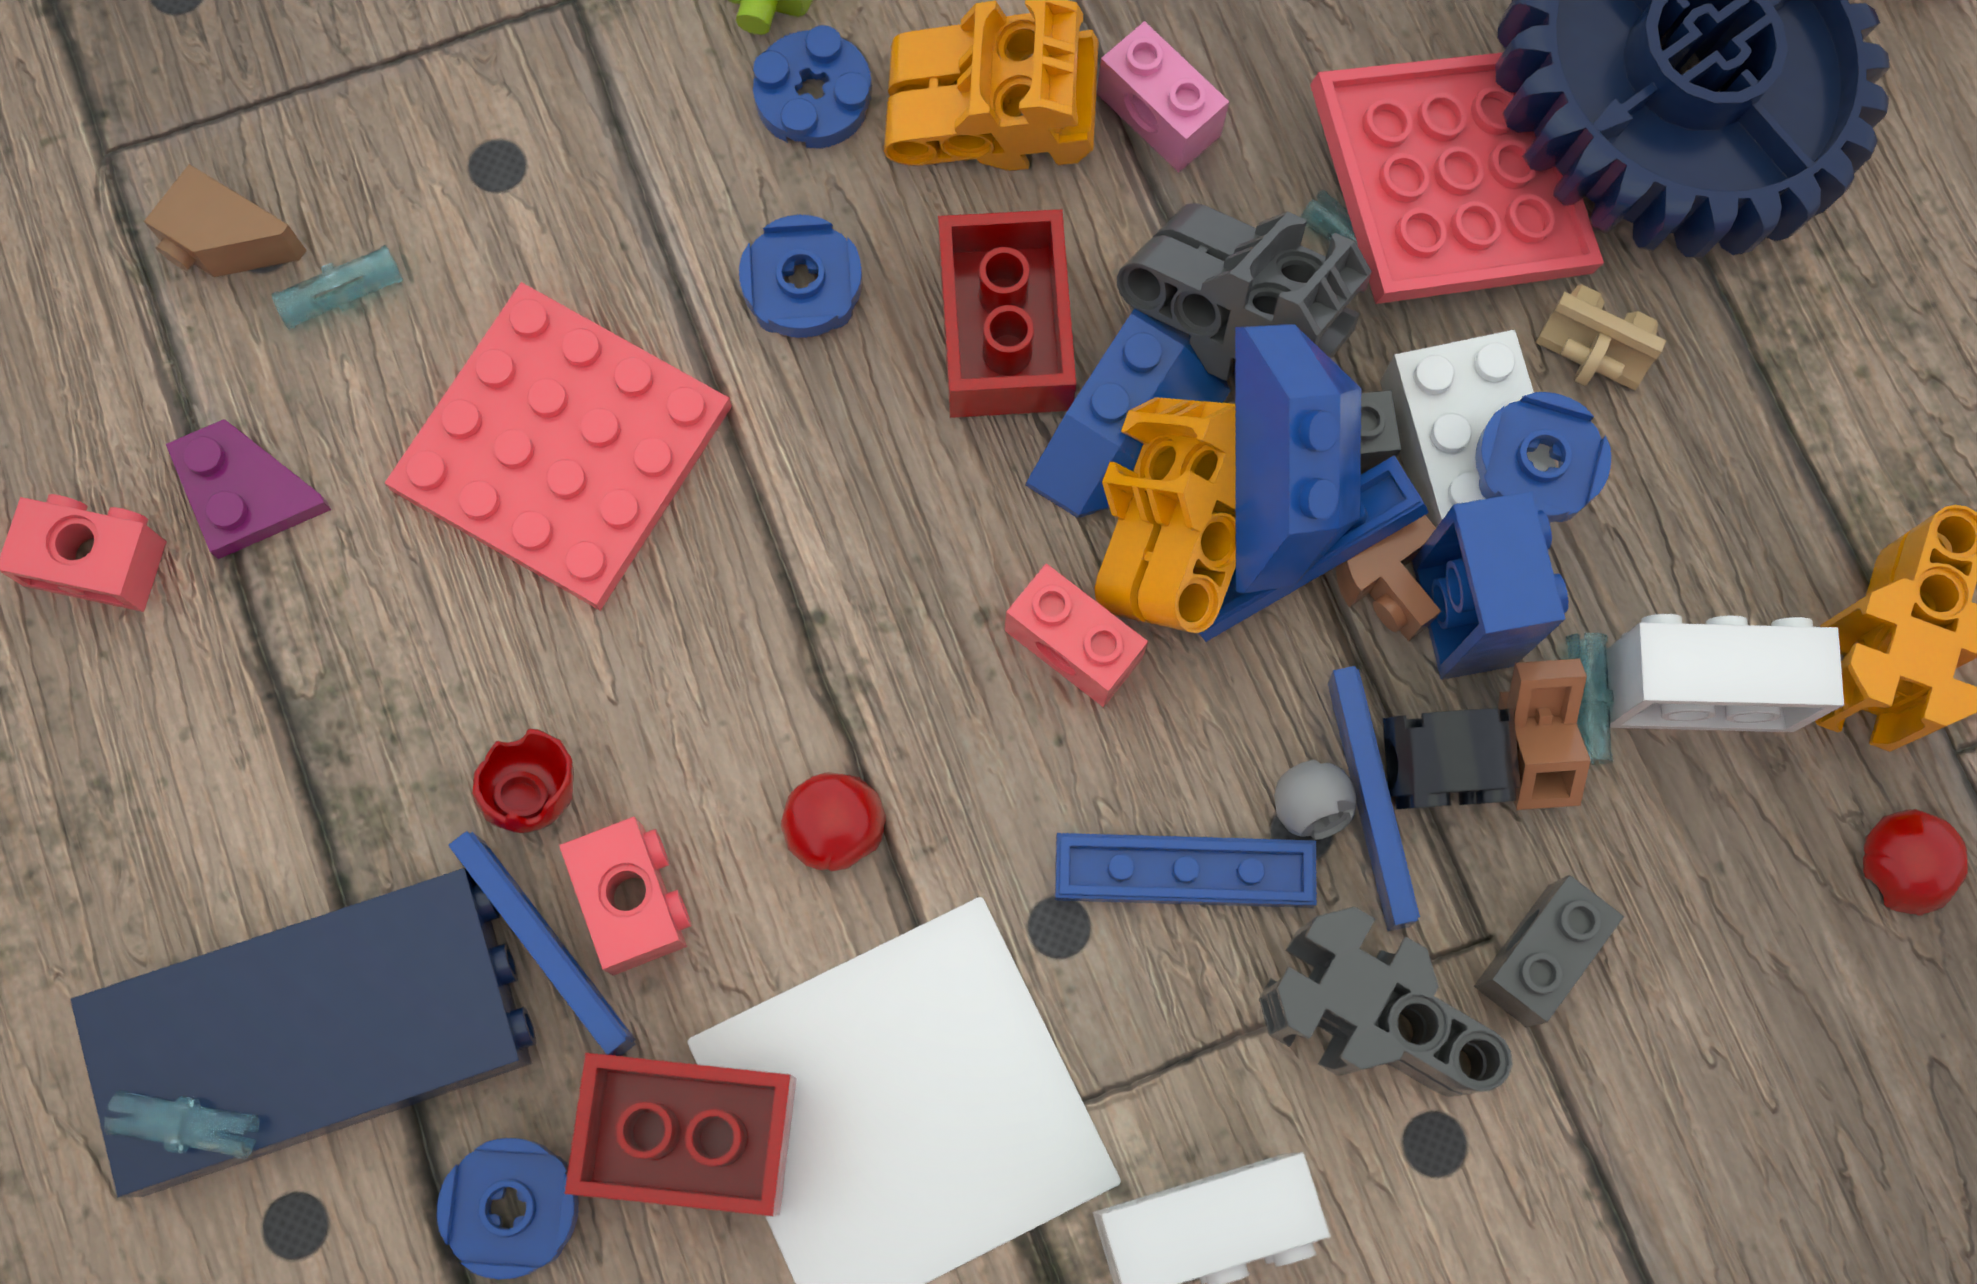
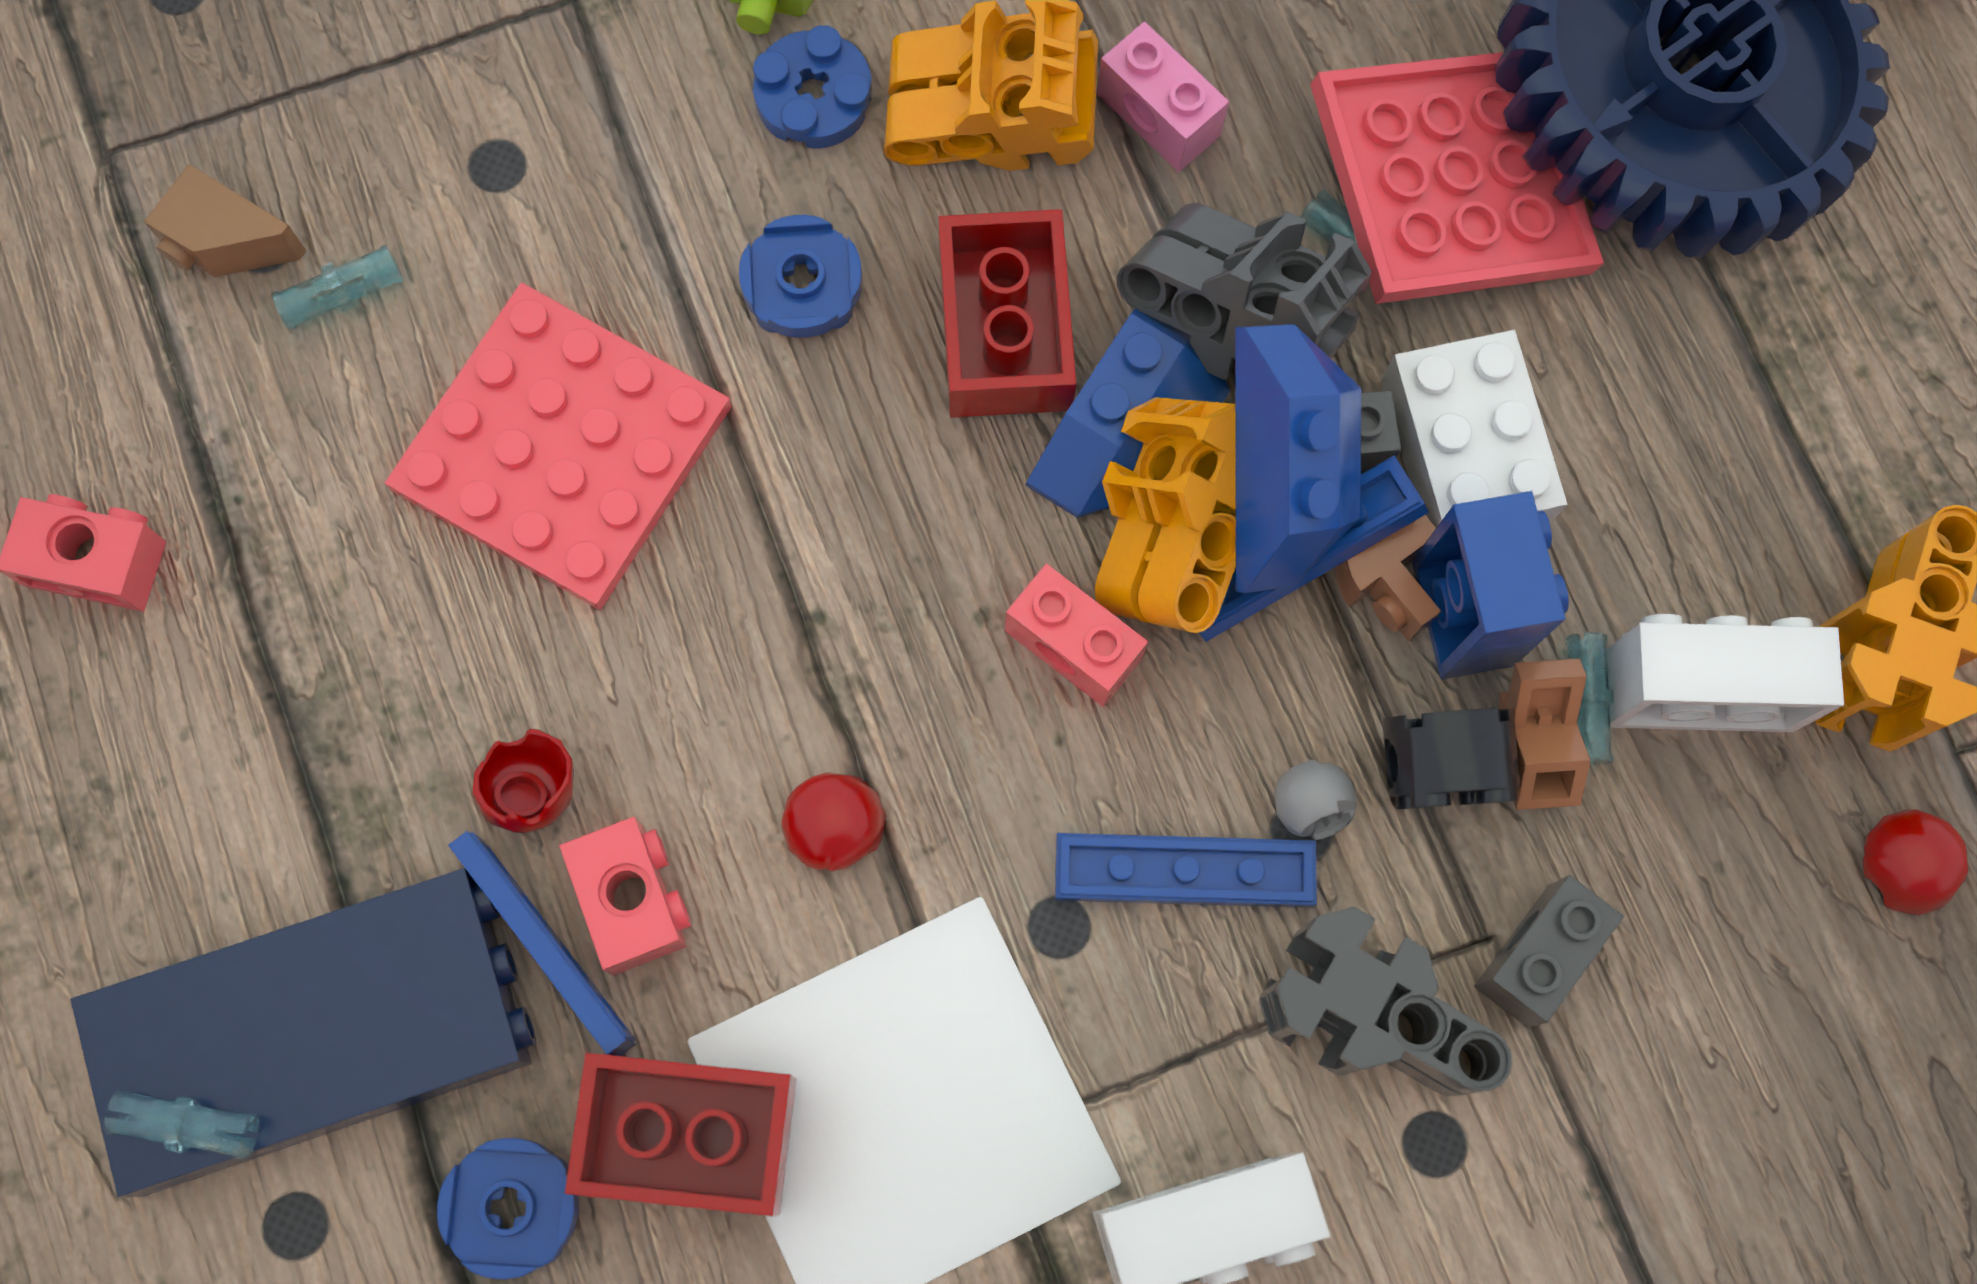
magenta wing [166,419,331,559] -> none
blue tile [1327,666,1420,932] -> none
blue plate [1475,392,1611,523] -> none
tan hips [1535,284,1666,391] -> none

